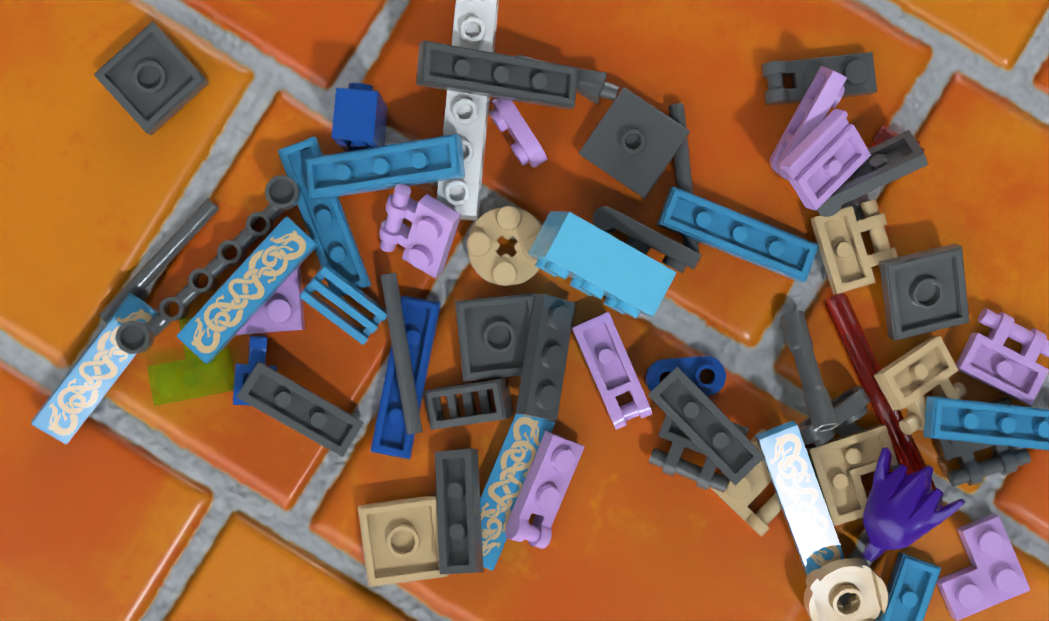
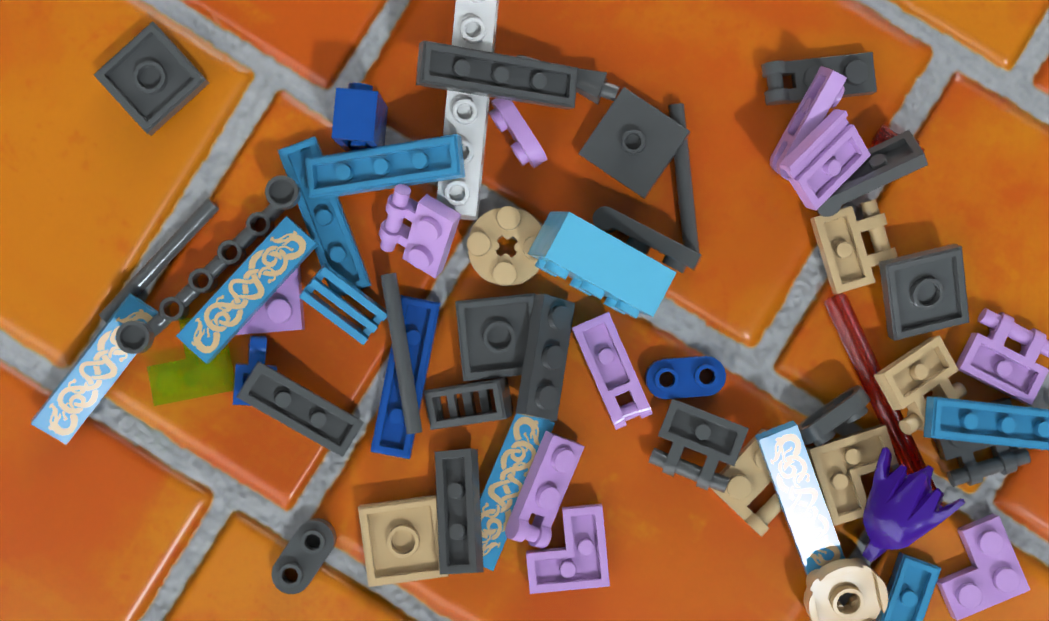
dark grey plate [648,367,766,486] -> none
dark azure tile [657,186,819,283] -> none
dark grey piece [780,310,839,432] -> none
none -> dark grey plate [272,518,337,594]
none -> lavender plate [526,504,610,594]

